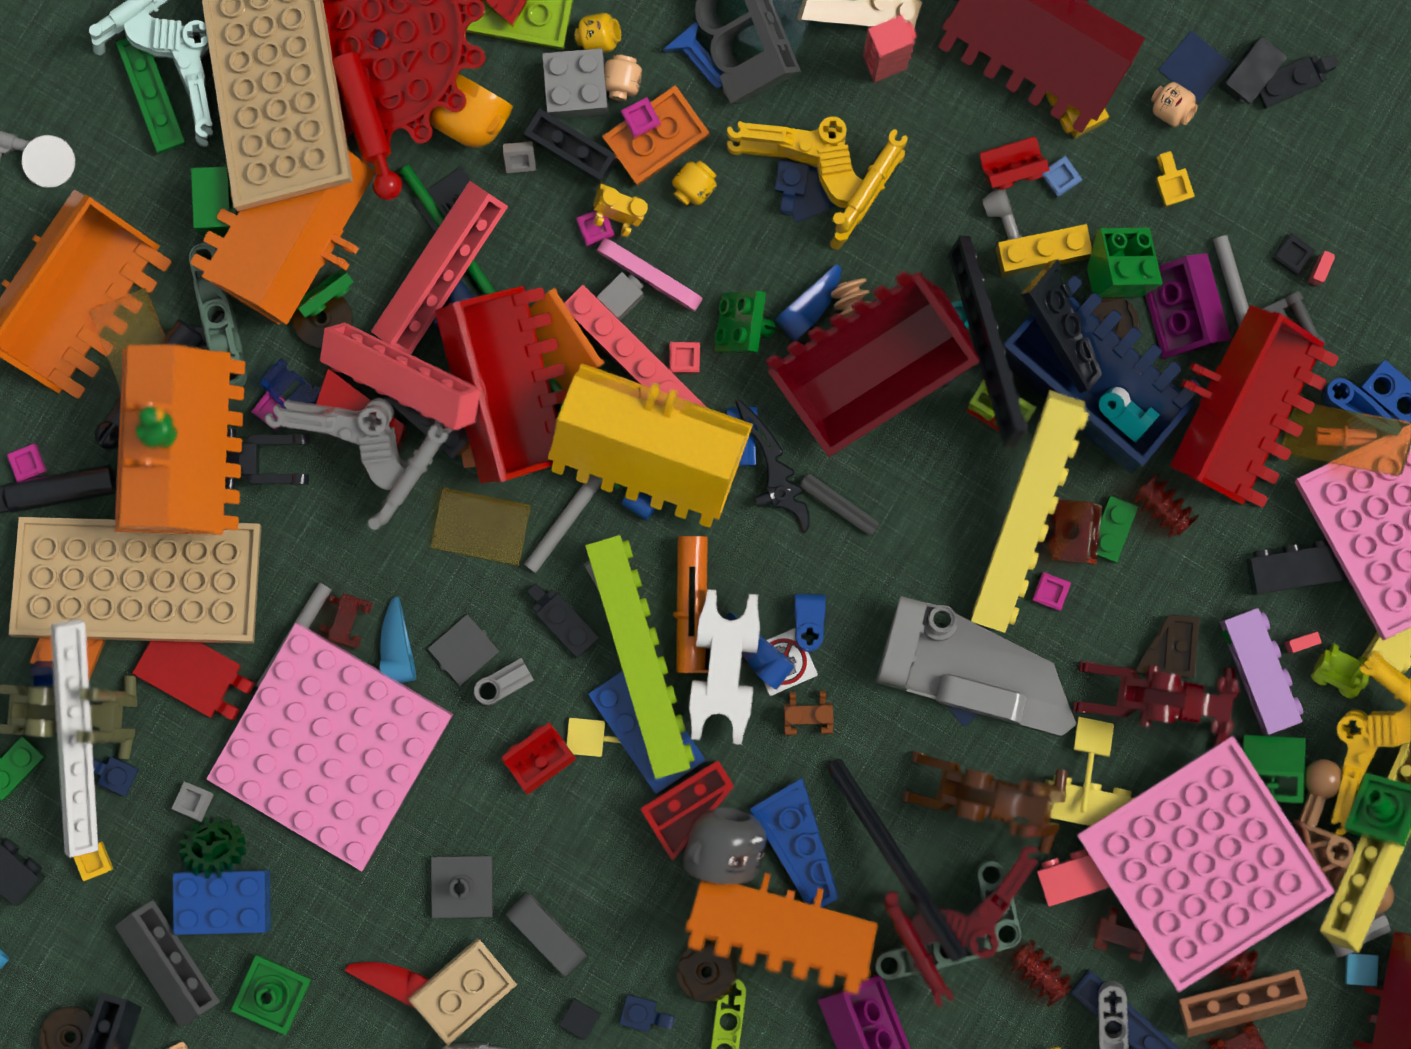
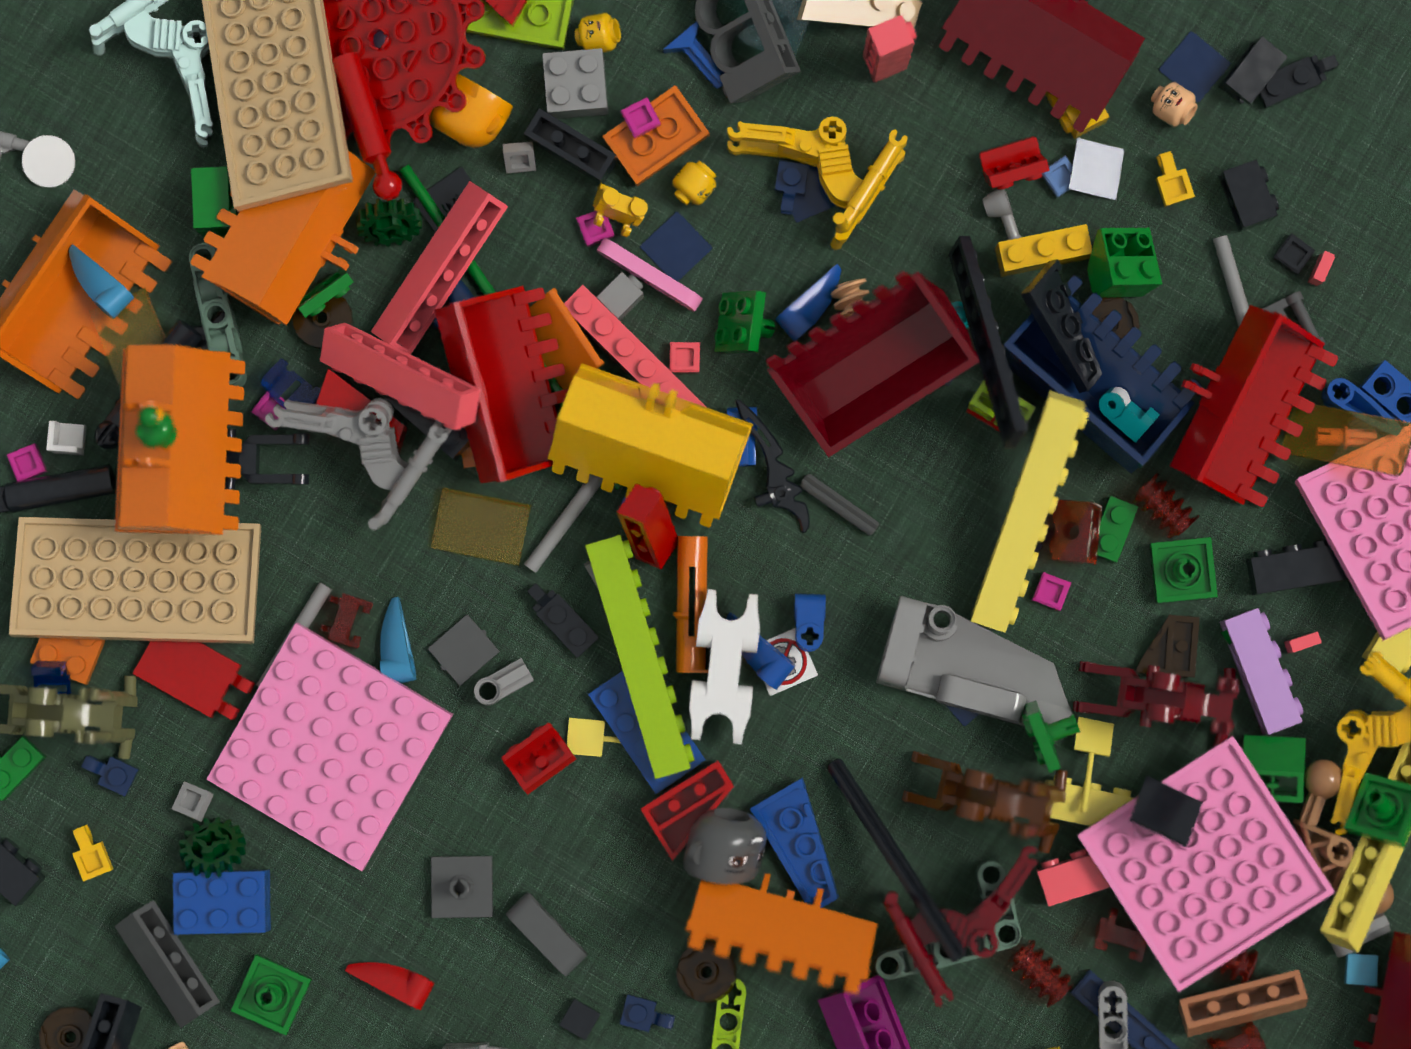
white plate [51,618,98,857] -> none
green plate [116,38,187,154] -> none
tan tile [408,938,517,1045] -> none
light nougat head [604,55,642,101] -> none
dark orange piece [784,690,833,736] -> none
magenta slope [1146,253,1231,359] -> none
lime piece [1311,643,1369,698] -> none
none -> white panel [46,420,87,456]
none -> dark azure piece [69,244,134,320]
none -> dark green gear [356,198,422,247]
none -> red brick [617,484,678,570]
none -> dark blue sticker [640,211,712,282]
none -> green plate [1022,700,1080,772]
none -> sticker [1069,138,1124,200]
none -> black piece [1129,776,1203,848]
none -> green plate [1150,537,1218,604]
none -> black brick [1218,159,1279,232]

